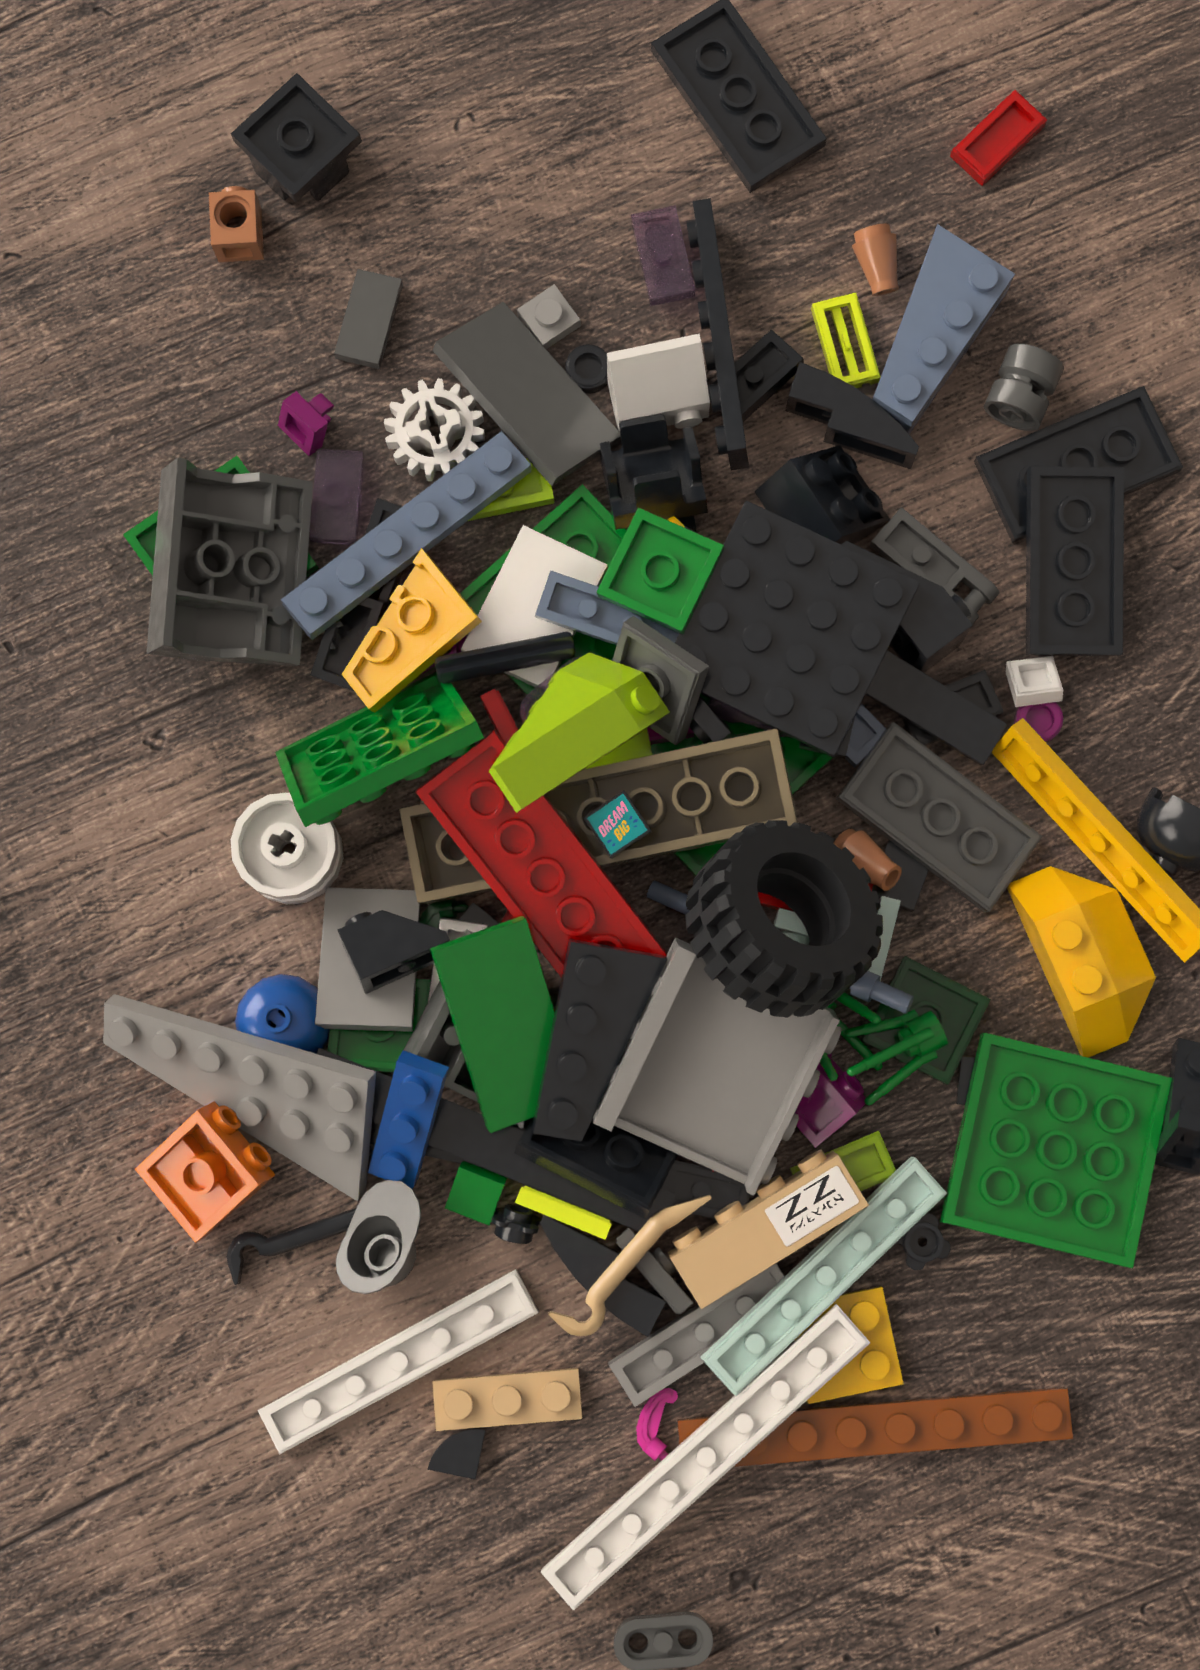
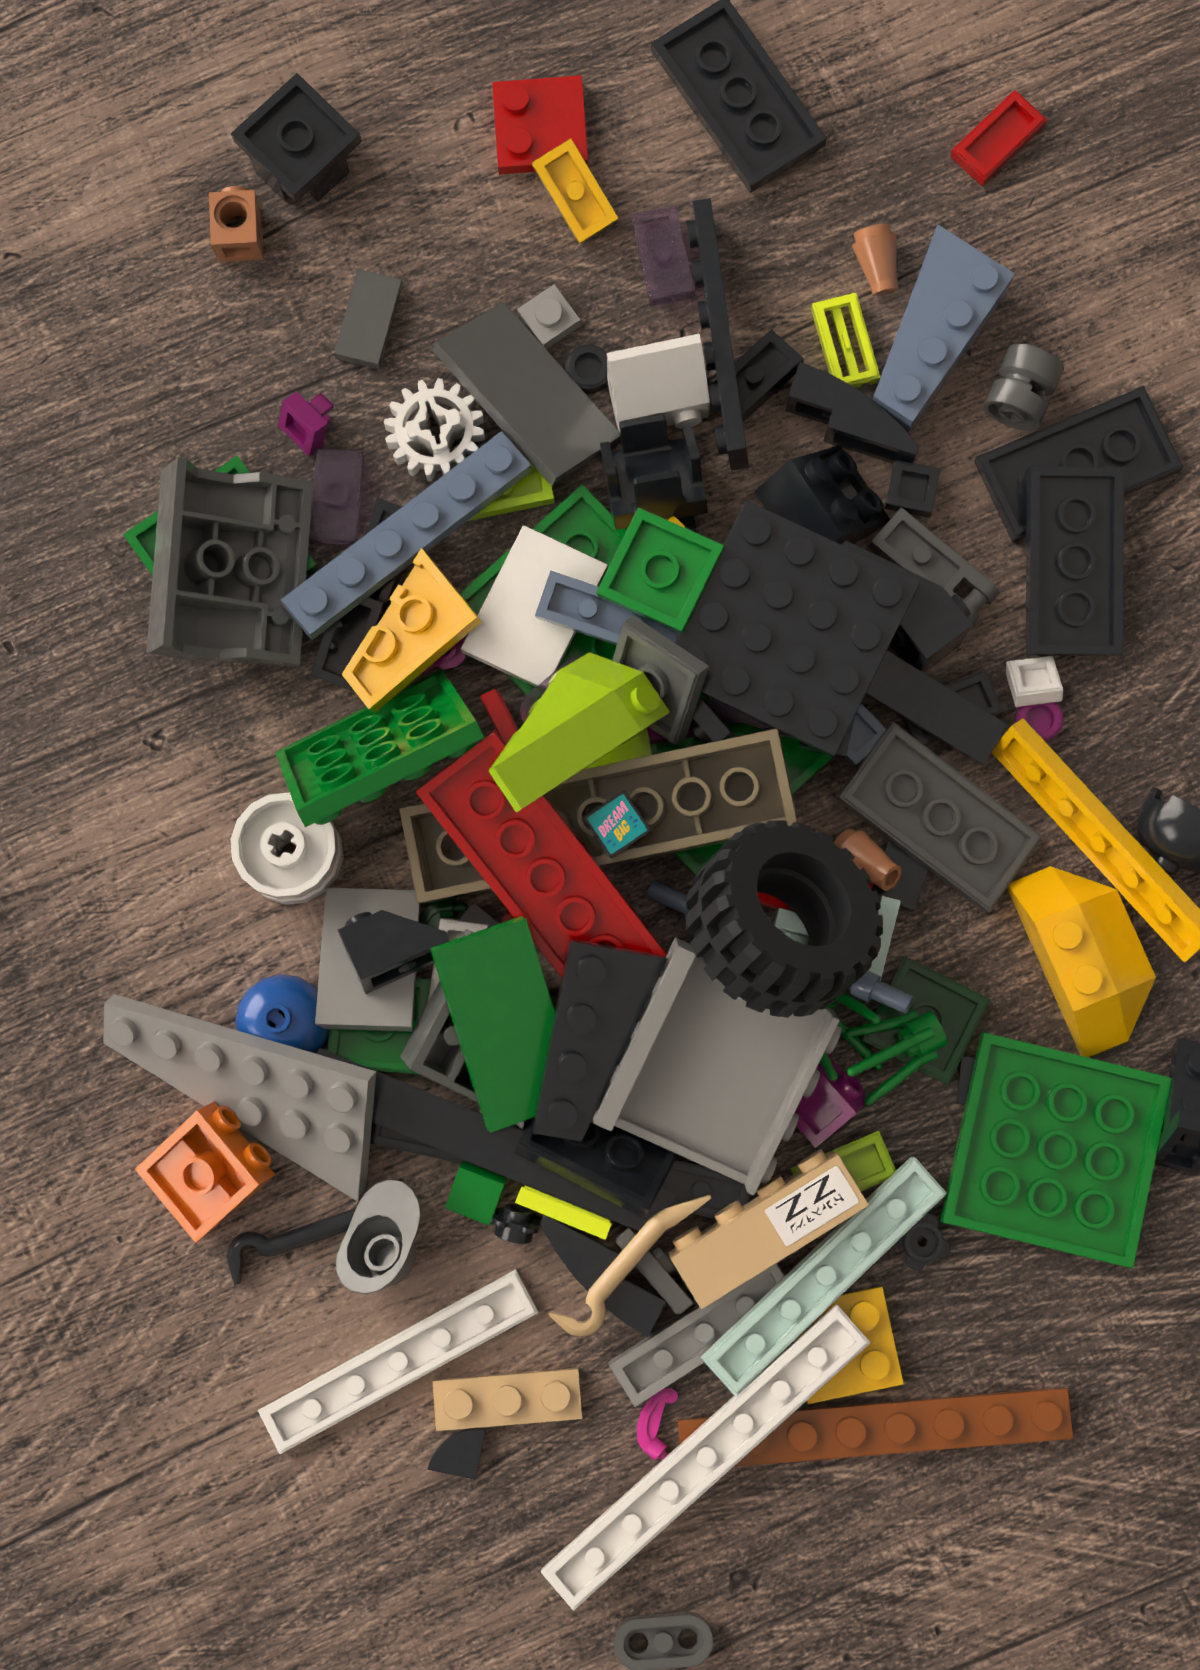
blue plate [368,1050,449,1189] -> none
black axle [435,632,576,684] -> none
none -> red plate [492,75,588,175]
none -> yellow plate [532,138,619,244]
none -> black plate [884,460,941,518]

